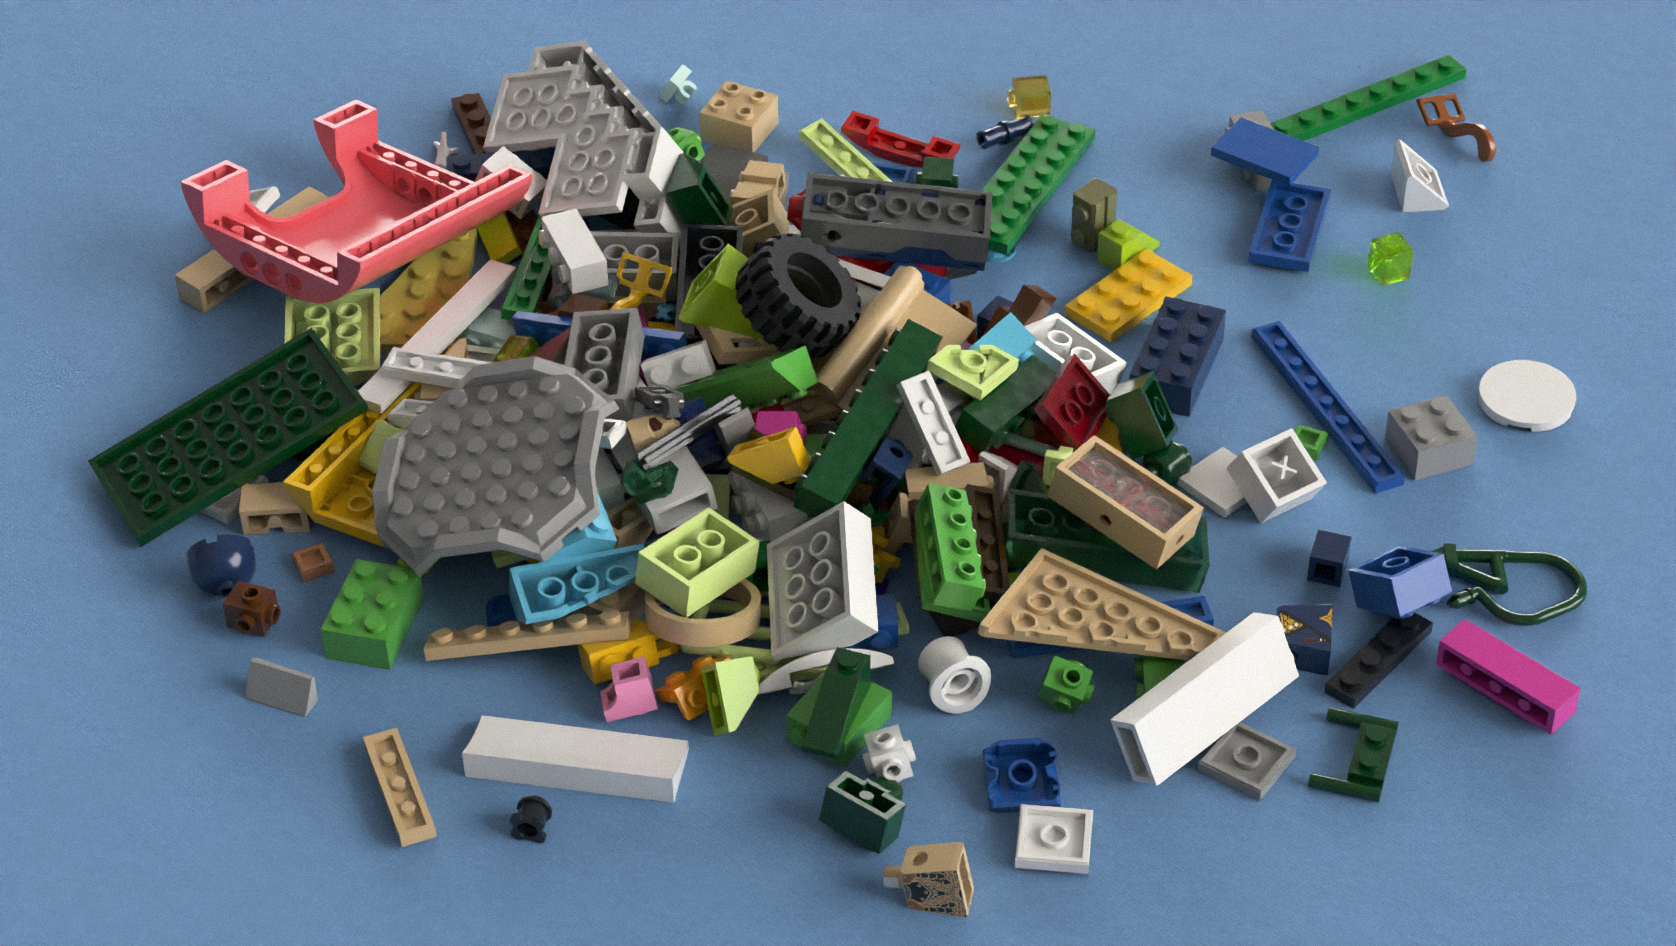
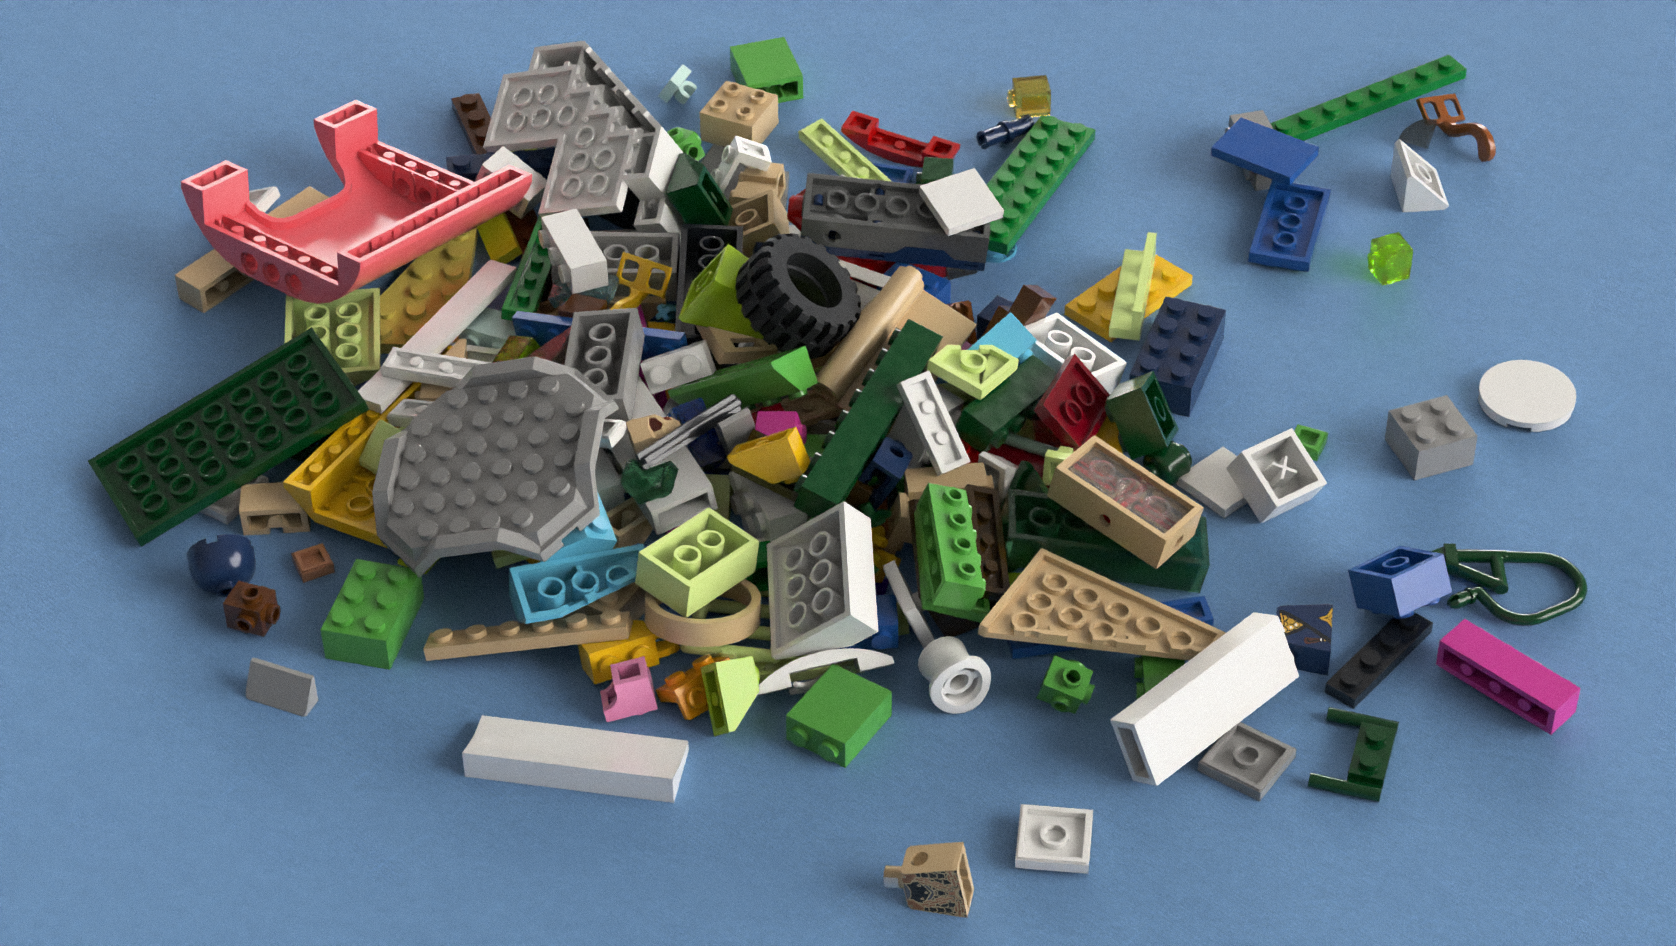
tan plate [363,728,437,847] -> none
white bar [433,132,459,169] -> none
blue tile [486,594,522,627] -> none
black brick [509,795,553,843] -> none
dark grey hinge [635,386,684,418] -> none
dark green slope [802,647,871,759] -> none
dark green brick [819,771,906,854] -> none
white brick [862,724,916,782] -> none
blue slope [982,738,1061,813] -> none
olive brick [1070,178,1117,253] -> none
lime slope [1097,219,1160,271] -> none
blue tile [1251,321,1405,494] -> none
dark blue brick [1307,529,1352,588] -> none
none -> white bracket [711,135,771,193]
none -> bright green brick [730,37,804,103]
none -> white plate [883,560,935,648]
none -> white tile [919,168,1004,236]
none -> yellowish green fence [1109,232,1157,341]
none -> clear smoke tile [1399,119,1437,149]

